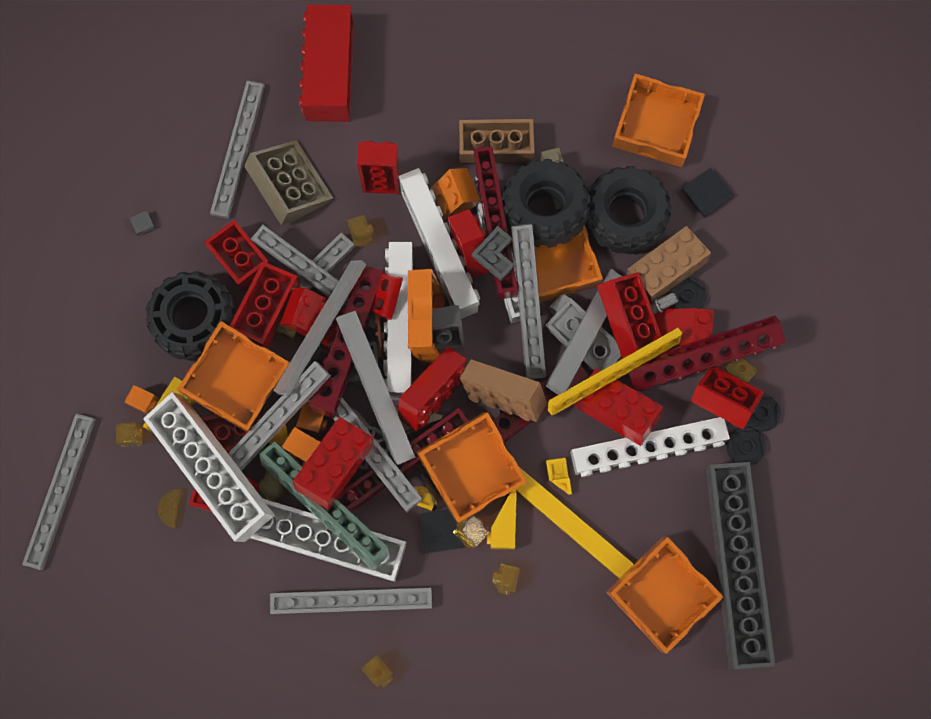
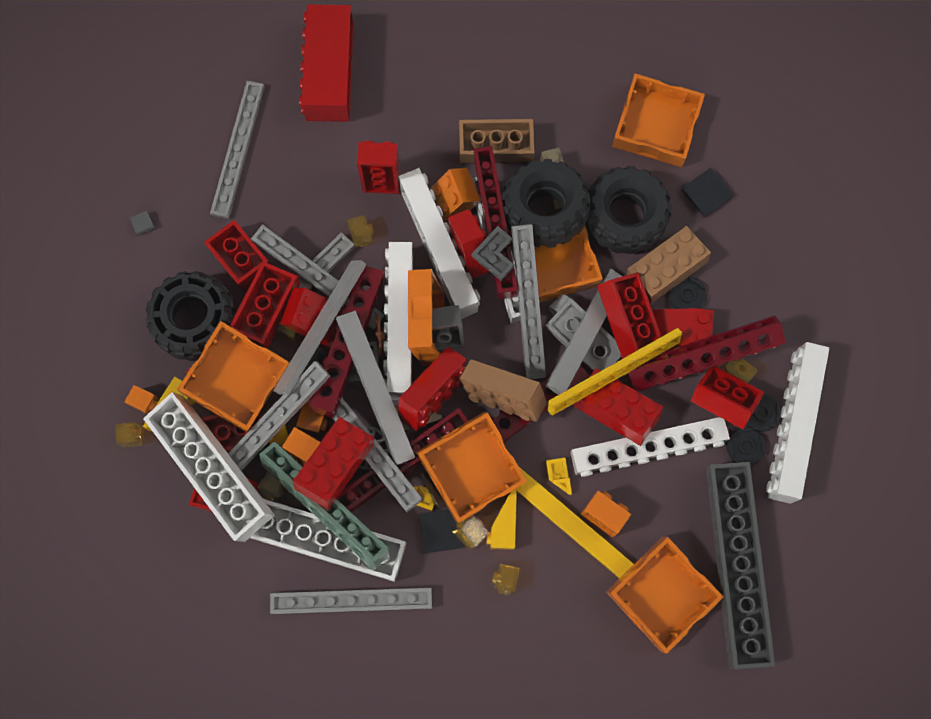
light grey tile [22,414,96,571] -> none
clear yellow tile [158,489,182,529] -> none
dark tan slope [244,140,333,225] -> none
clear yellow brick [361,655,394,688] -> none
red piece [371,273,403,320] -> none
light grey axle [650,293,678,314] -> none
none -> orange brick [580,491,631,538]
none -> white brick [766,342,829,504]

